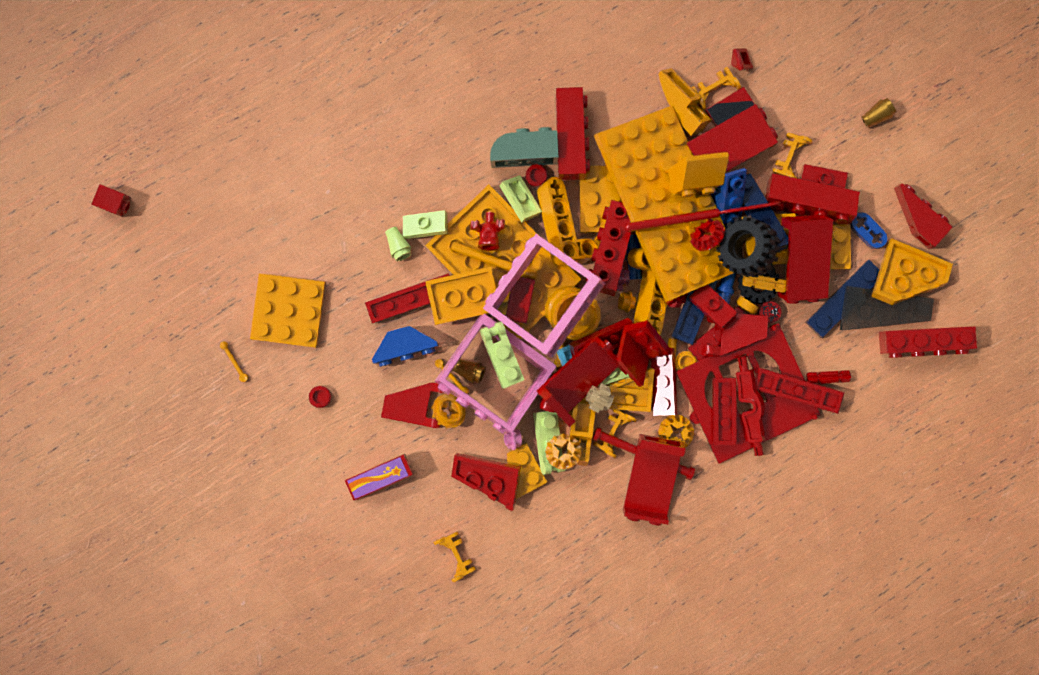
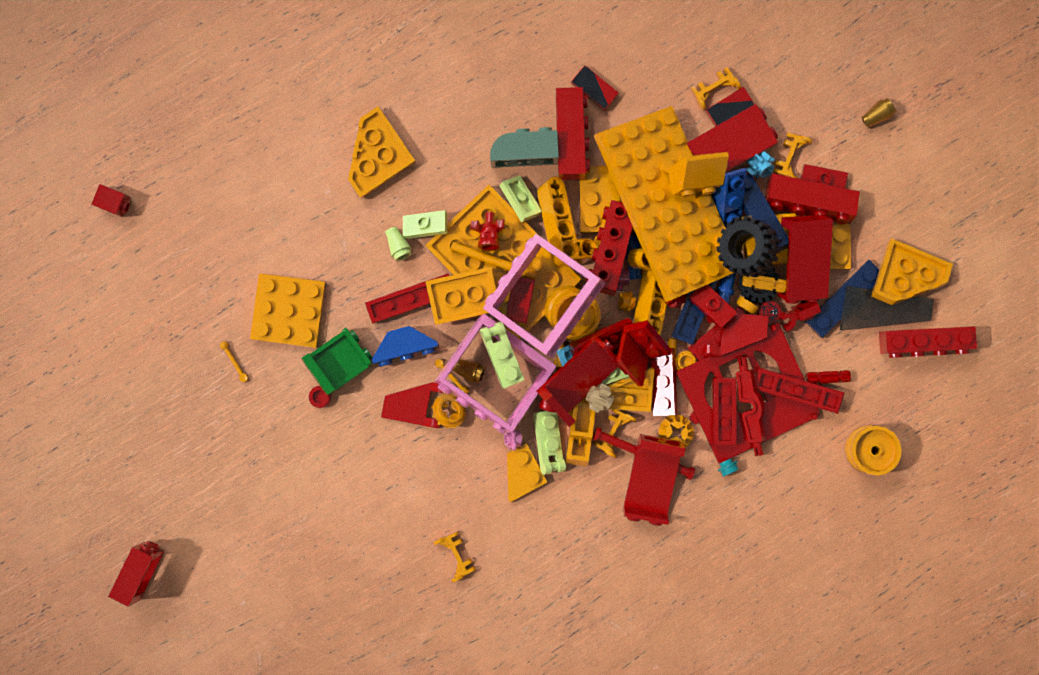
slope [345,454,414,501] -> none
red wing [451,453,521,511] -> none
red tile [526,164,548,187] -> none
light orange gear [545,433,582,469] -> none
red piece [624,201,781,232] -> none
light orange slope [658,68,712,136] -> none
red gear [690,219,725,251] -> none
red slope [731,48,753,71] -> none
blue beam [850,212,887,249] -> none
red slope [894,183,953,249] -> none
none -> red window [108,541,164,607]
none -> green panel [302,328,373,396]
none -> light orange plate [348,106,416,199]
none -> black tile [571,65,619,111]
none -> teal plate [718,458,739,477]
none -> medium azure gear [746,151,775,179]
none -> red plate [778,300,821,332]
none -> light orange wheel [844,425,902,476]

